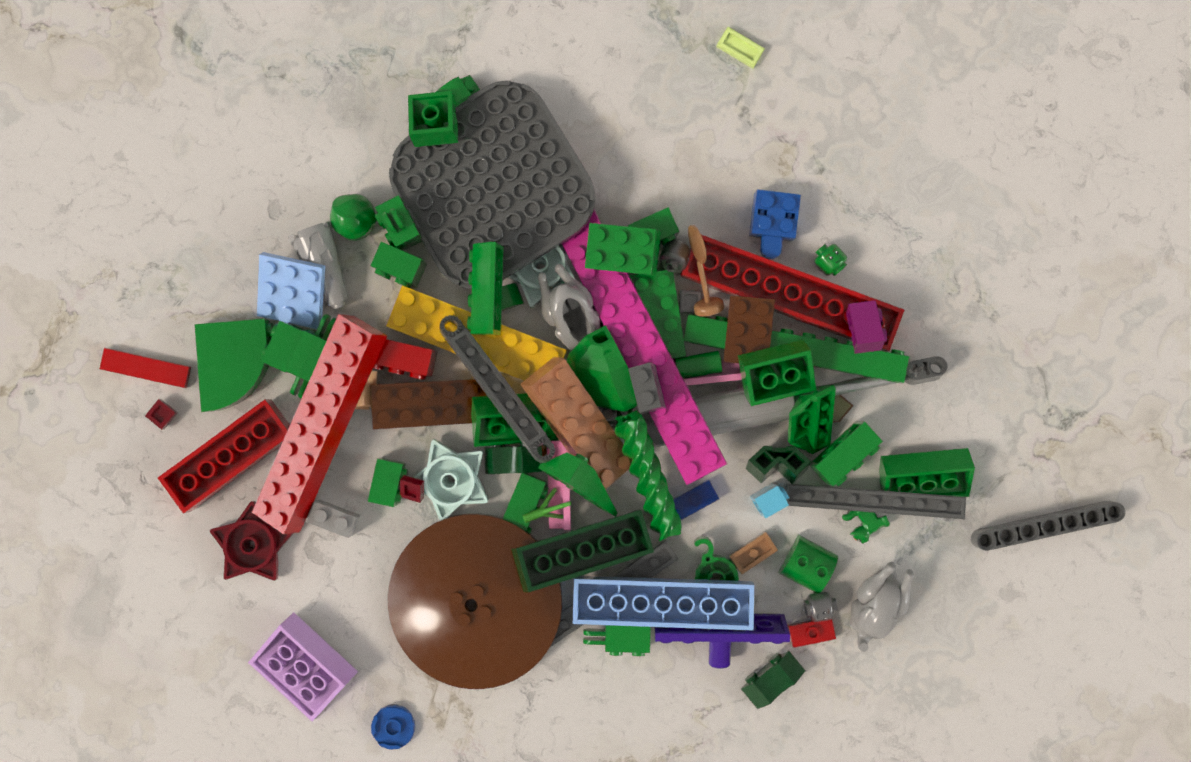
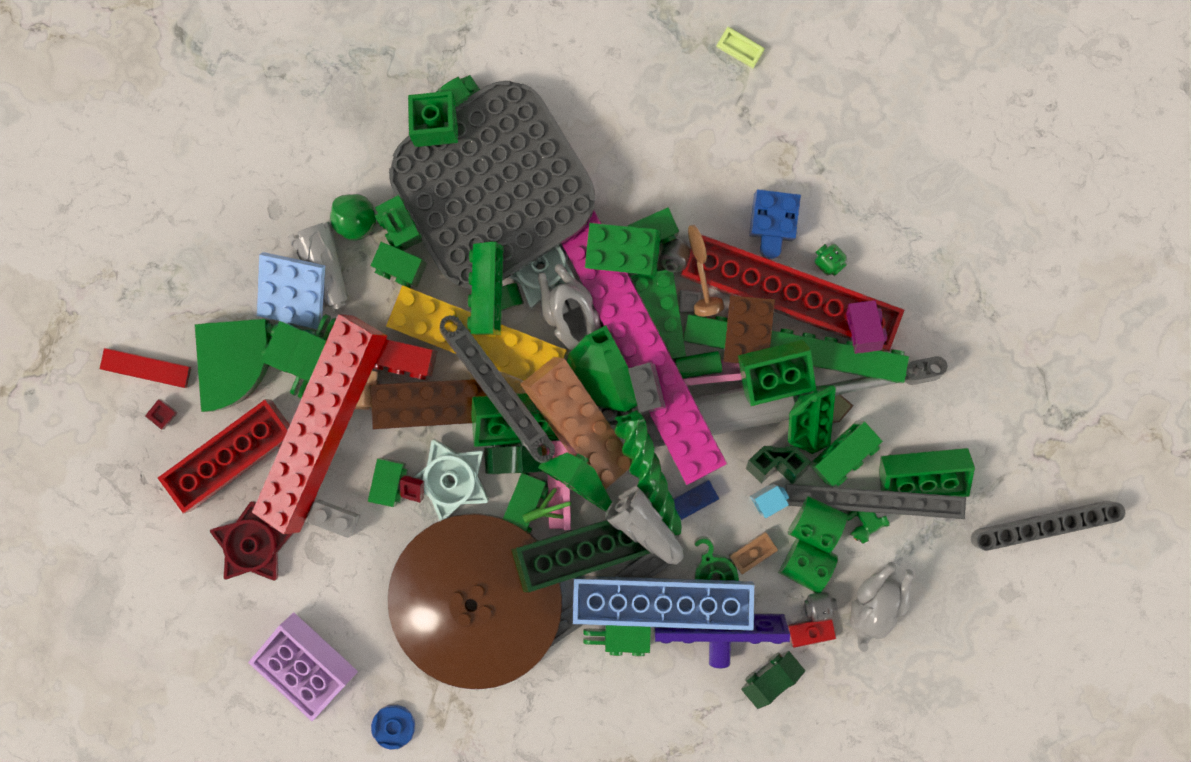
none -> light grey cone [605,486,684,565]
none -> green brick [788,496,848,553]

